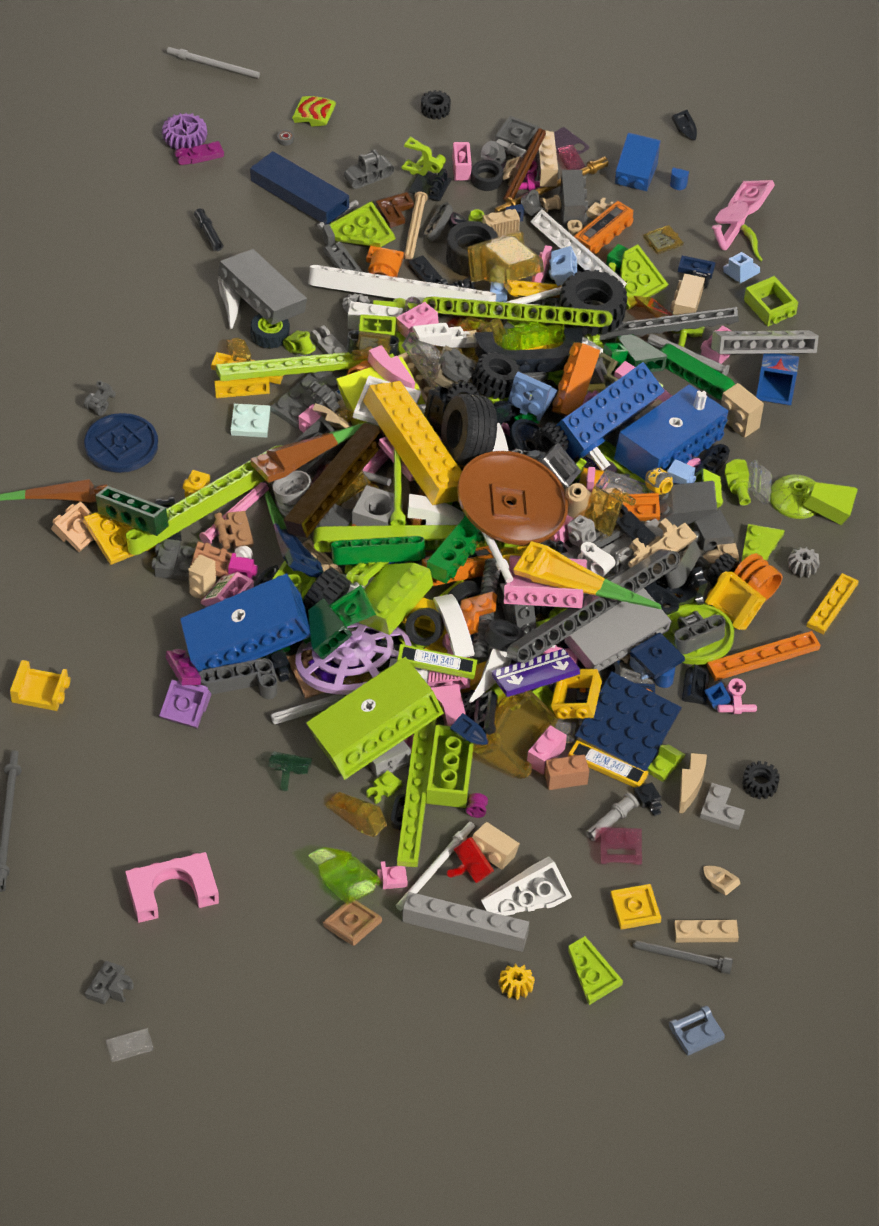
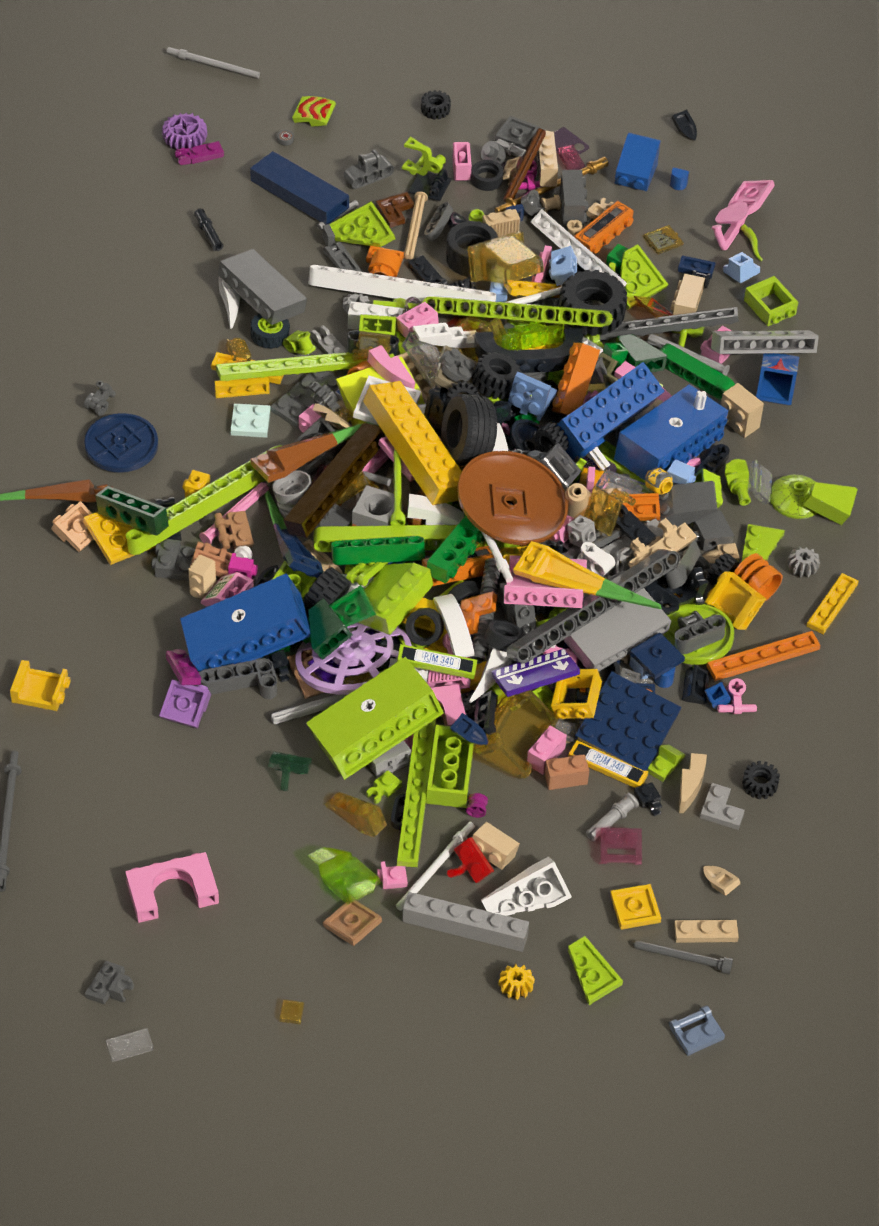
none -> clear yellow tile [280,1000,304,1024]

